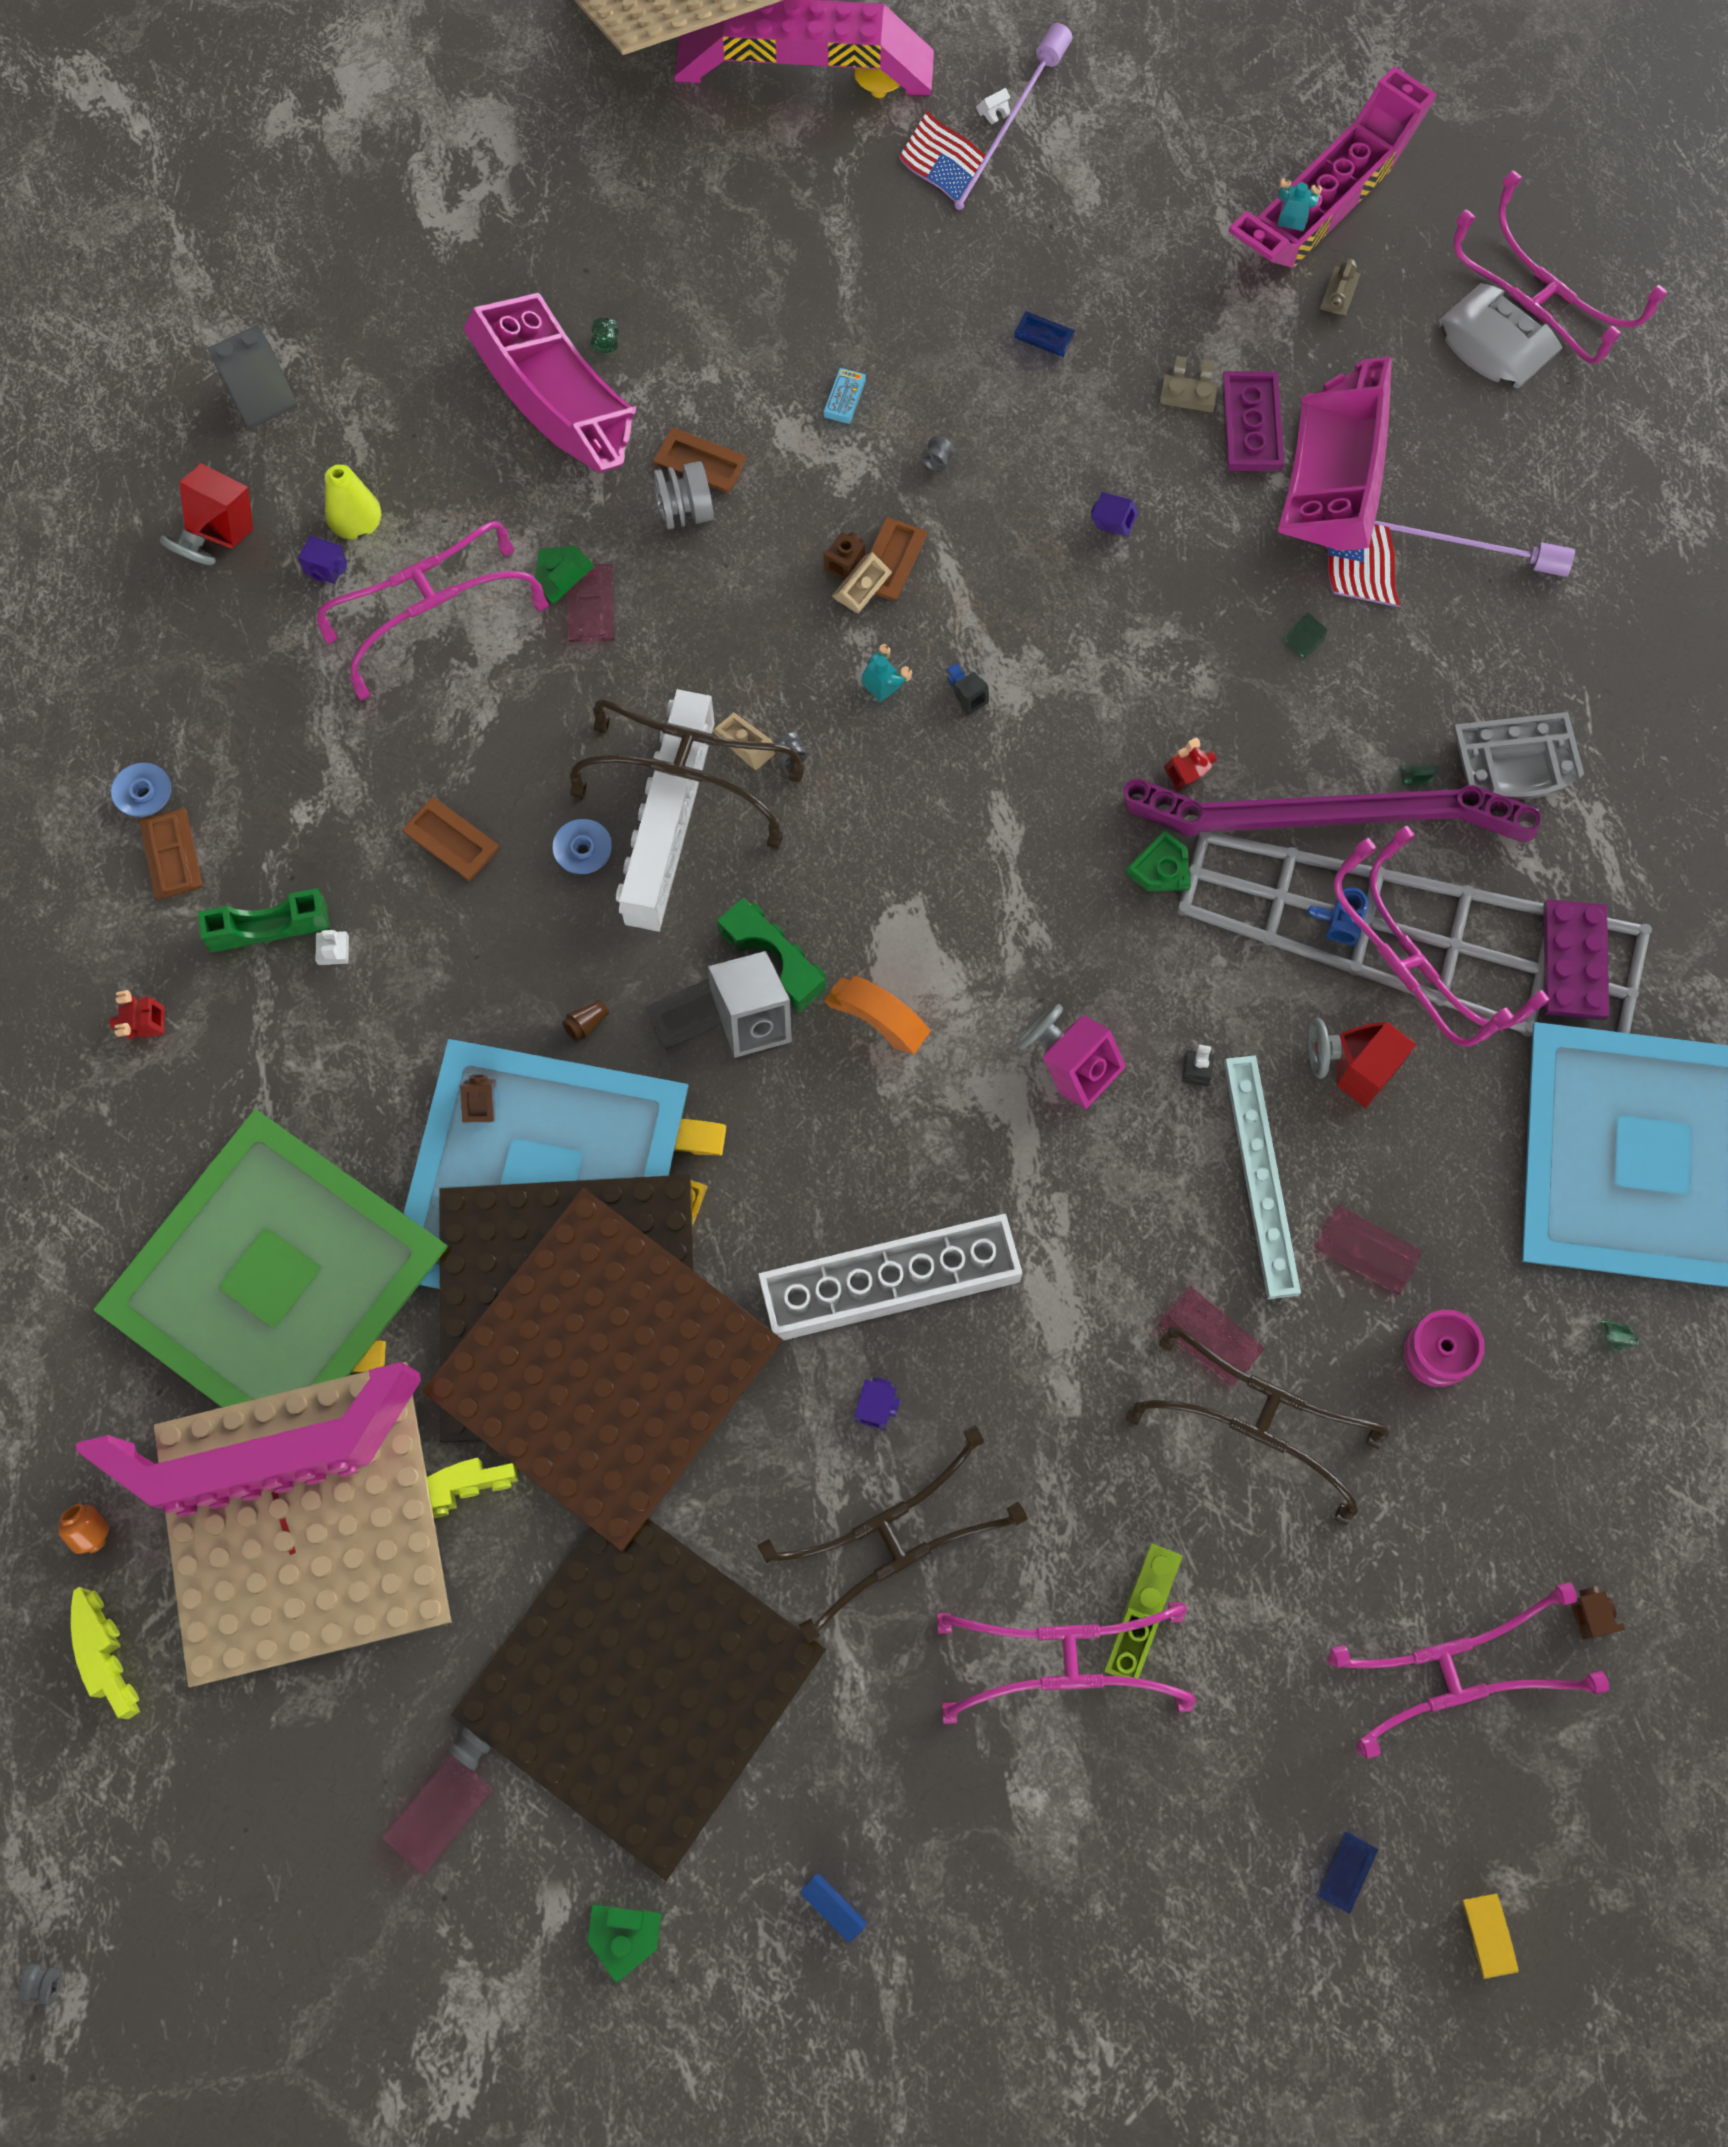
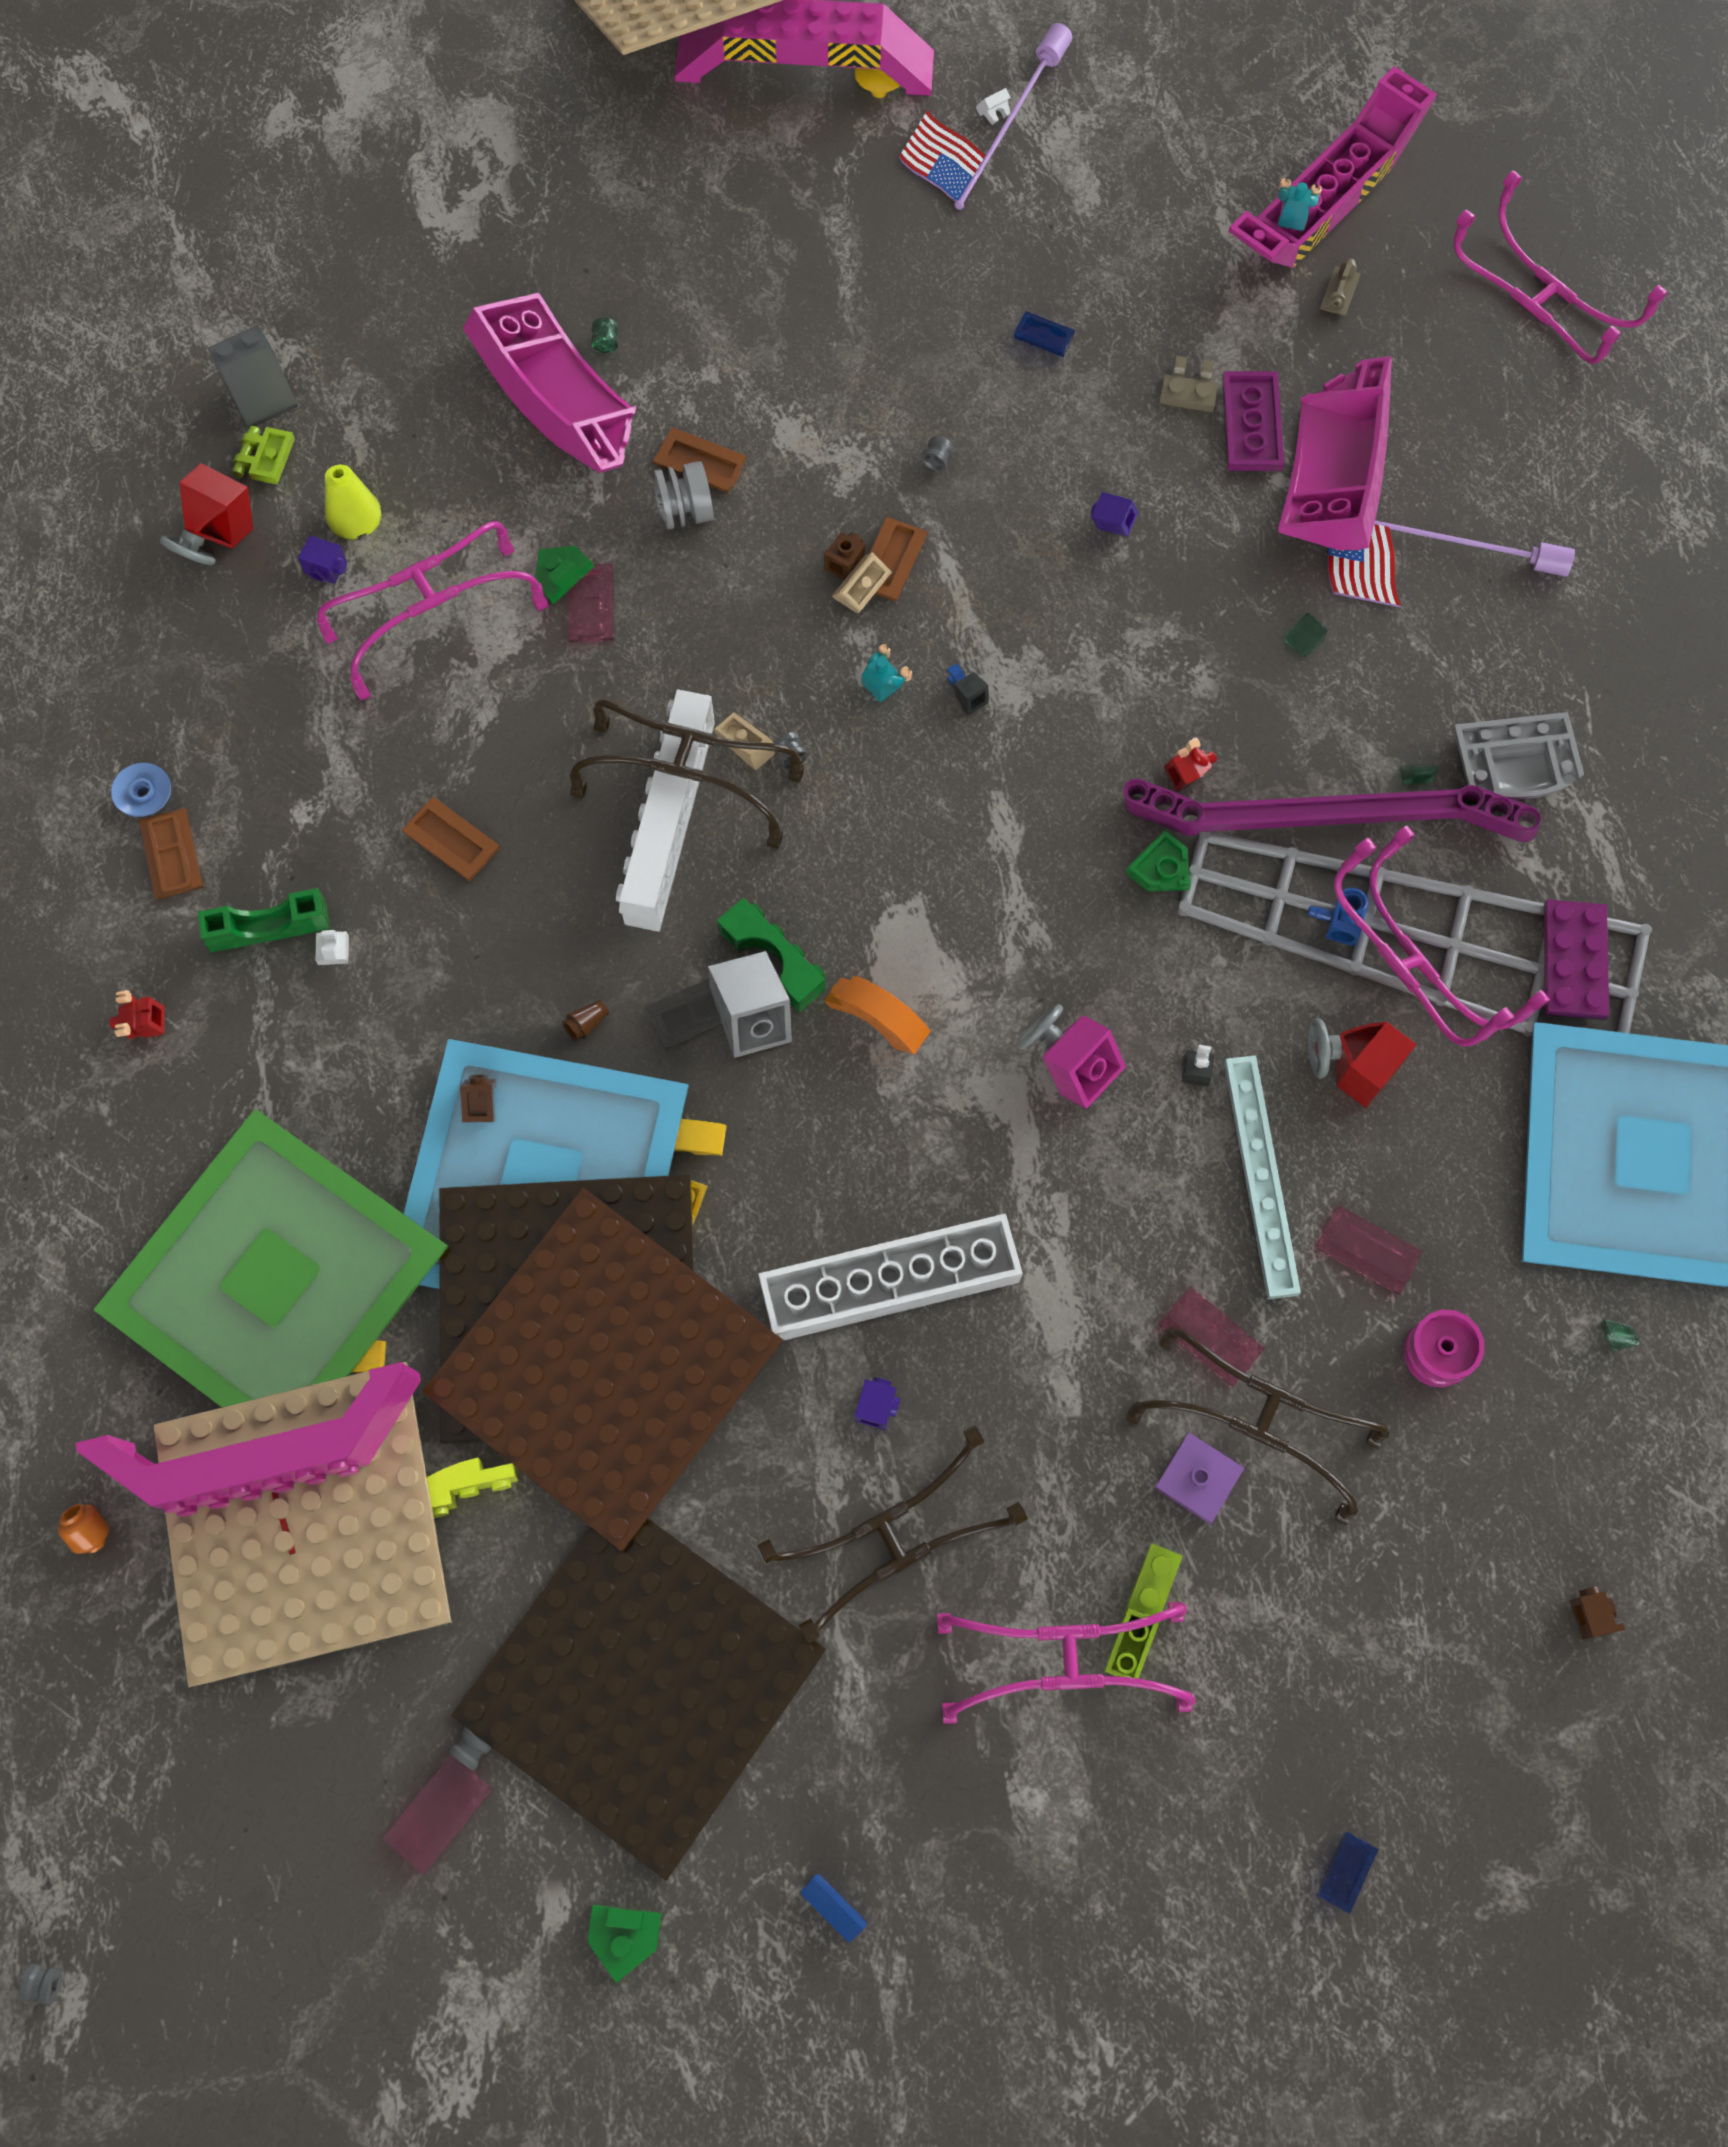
neon yellow slope [71,1587,141,1719] -> none
medium blue dish [552,819,612,874] -> none
medium azure tile [824,368,866,424] -> none
dark pink bar [1327,1582,1609,1759] -> none
light grey slope [1438,283,1563,388] -> none
yellow slope [1462,1894,1519,1979] -> none
none -> lime plate [232,426,295,485]
none -> medium lavender plate [1154,1432,1244,1524]

